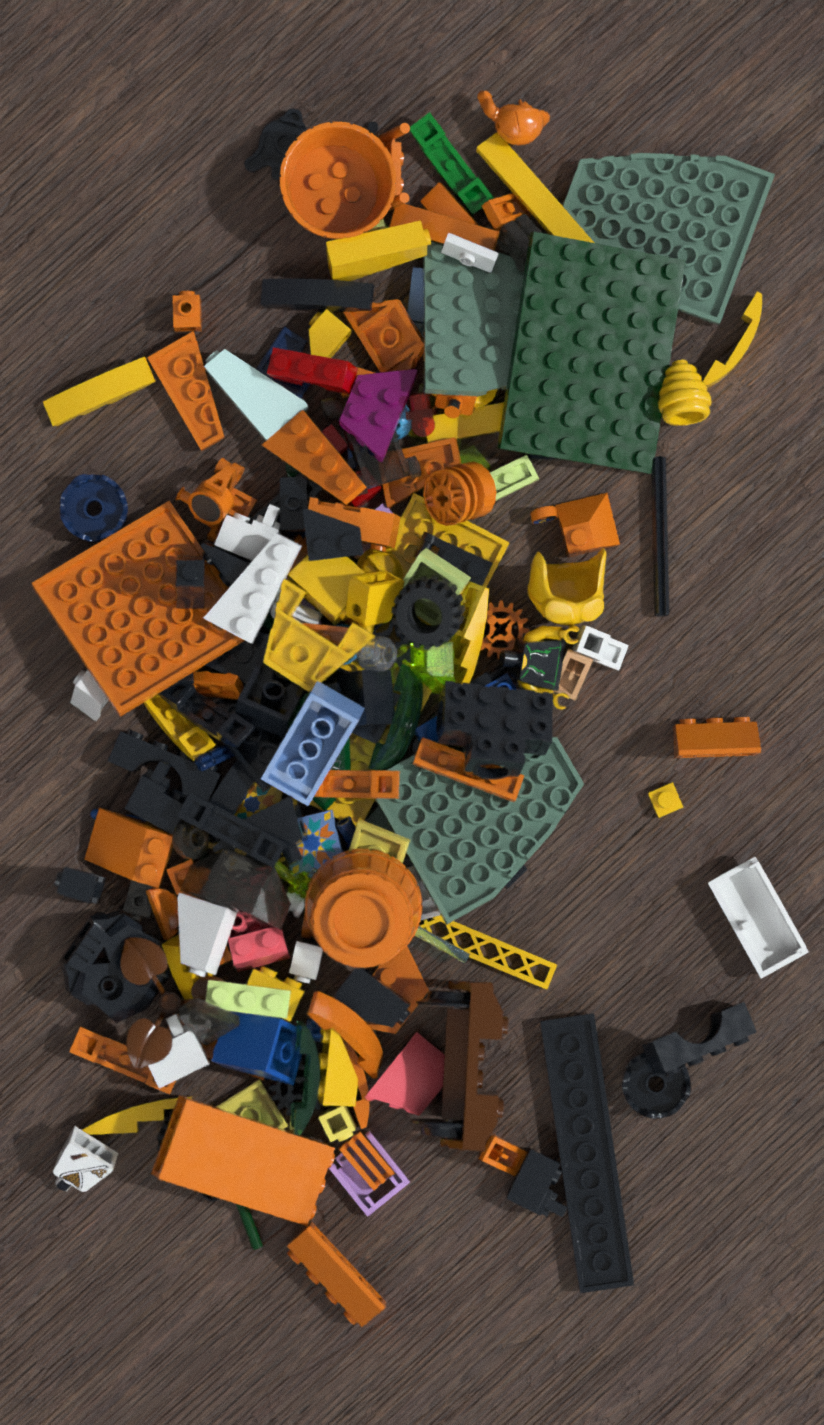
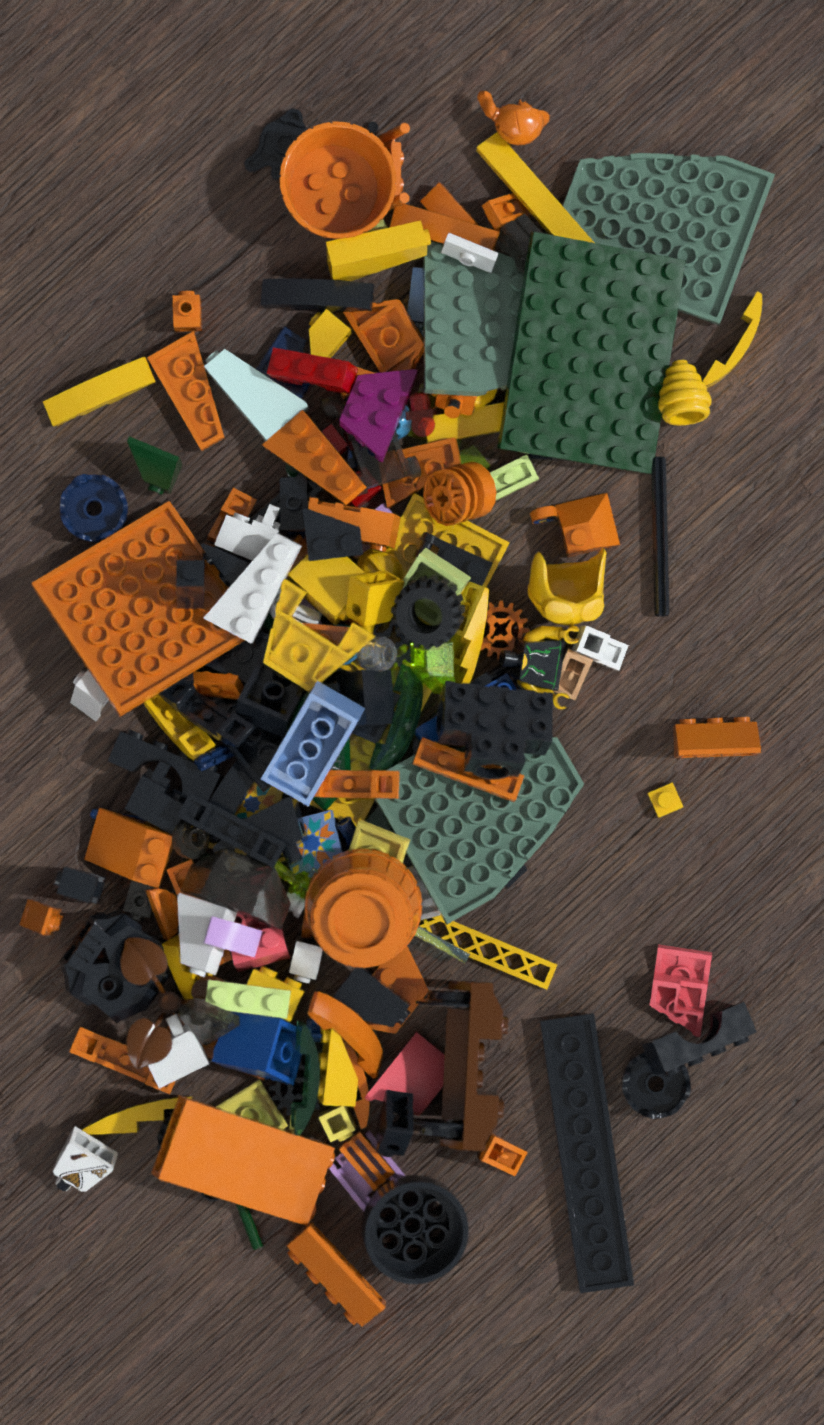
orange piece [176,457,245,528] -> none
green slope [410,112,494,215] -> none
black hinge [506,1148,568,1217] -> none
white container [708,857,808,979] -> none
none -> orange slope [19,899,64,935]
none -> dark green slope [127,436,183,495]
none -> lavender slope [203,916,262,958]
none -> black wheel [361,1175,469,1284]
none -> black torso [377,1090,413,1157]
none -> coral slope [650,944,712,1037]

